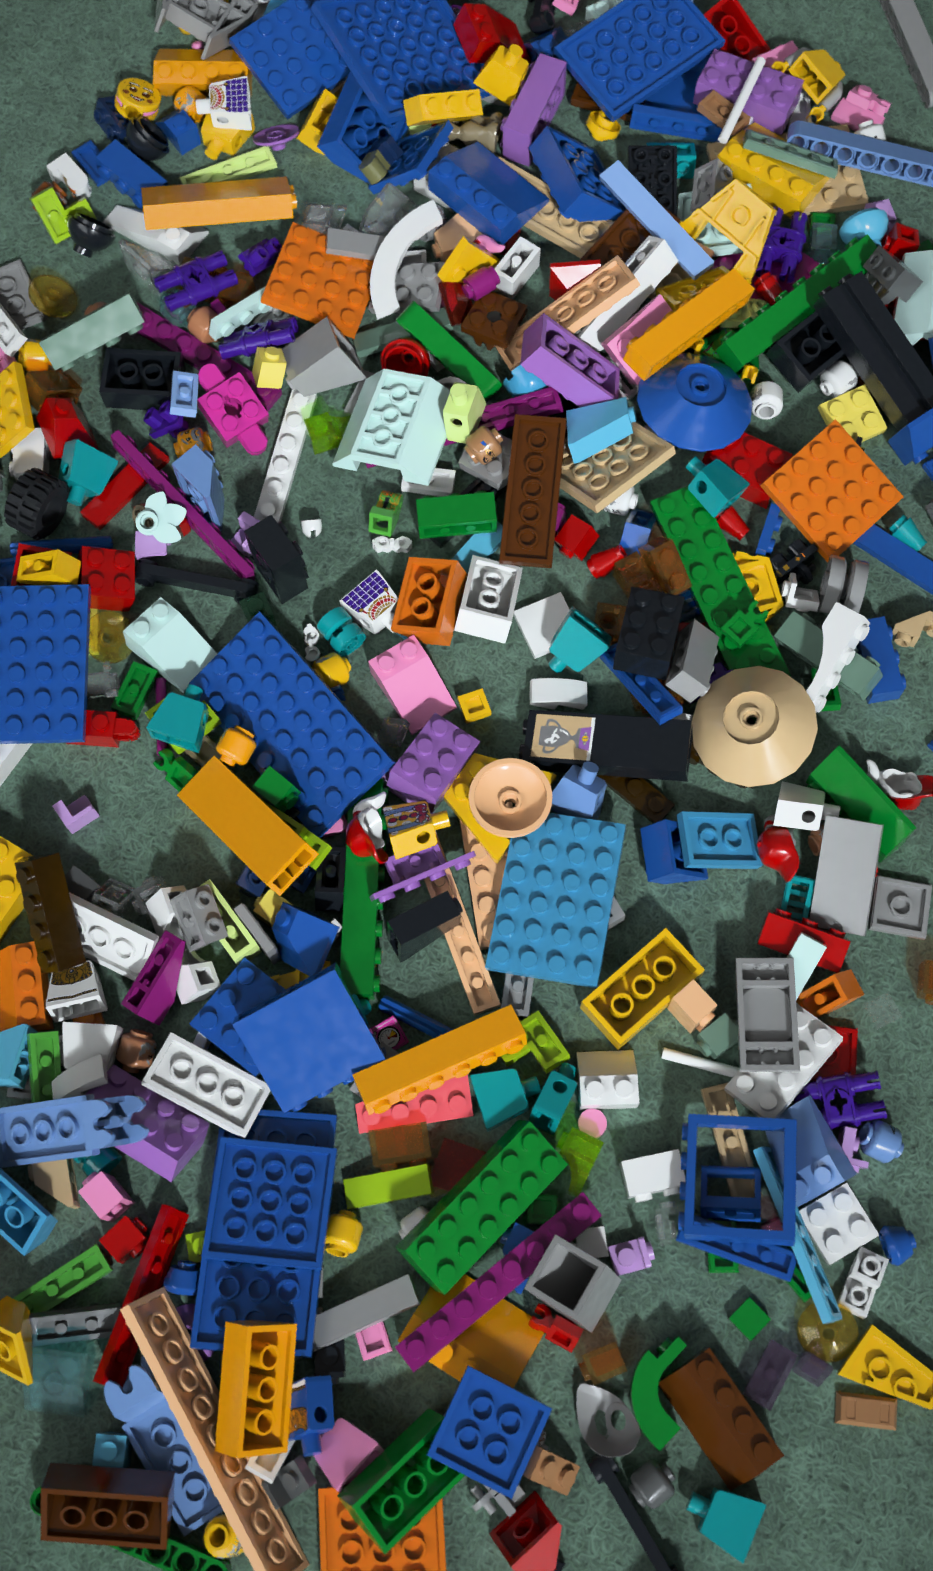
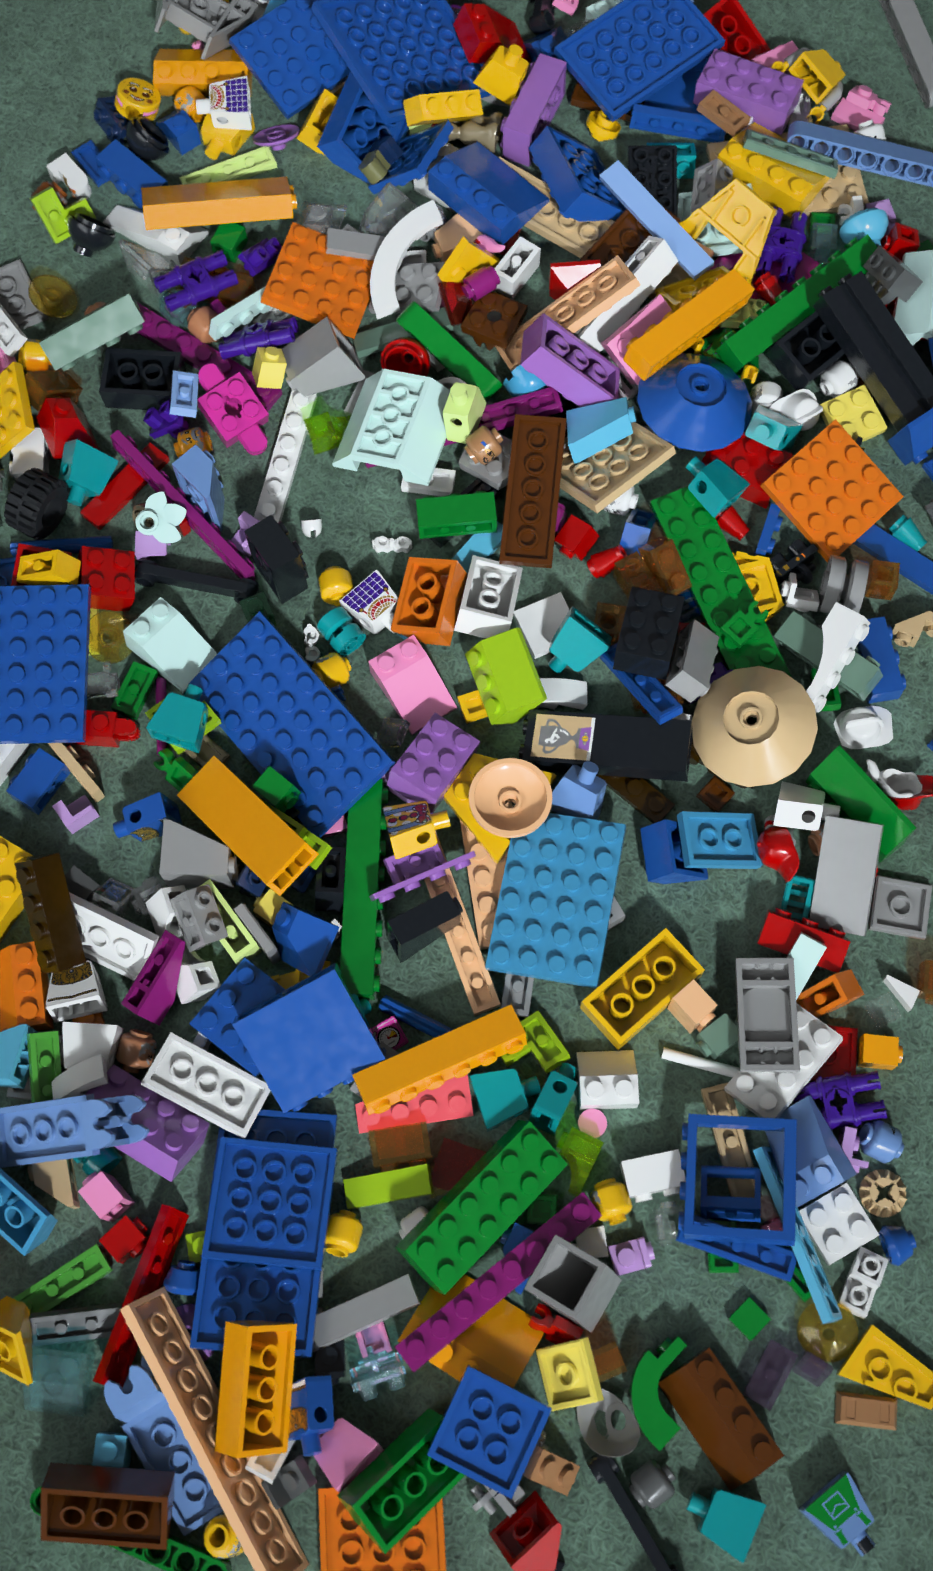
light orange head [216,725,256,768] -> none
hair [346,792,388,864] -> none
bright green leg [369,490,403,537] -> none
white bar [718,57,766,144] -> none
none -> blue brick [6,748,71,815]
none -> tan plate [47,743,105,802]
none -> blue torso [113,792,183,842]
none -> light grey slope [159,819,241,889]
none -> green brick [210,223,248,263]
none -> yellow head [318,566,354,606]
none -> clear light blue hips [349,1346,406,1402]
none -> lime slope [465,628,547,725]
none -> light yellow tile [535,1337,604,1411]
none -> yellow head [590,1178,632,1226]
none -> reddish brown tile [696,775,735,812]
none -> teal torso [745,404,803,451]
none -> white piece [768,389,823,436]
none -> torso [798,1471,875,1556]
none -> white piece [834,706,893,749]
none -> white tile [837,196,864,226]
none -> light orange brick [858,1034,903,1070]
none -> tan gear [859,1169,907,1217]
none -> clear orange brick [865,560,900,600]
none -> white piece [883,975,920,1012]

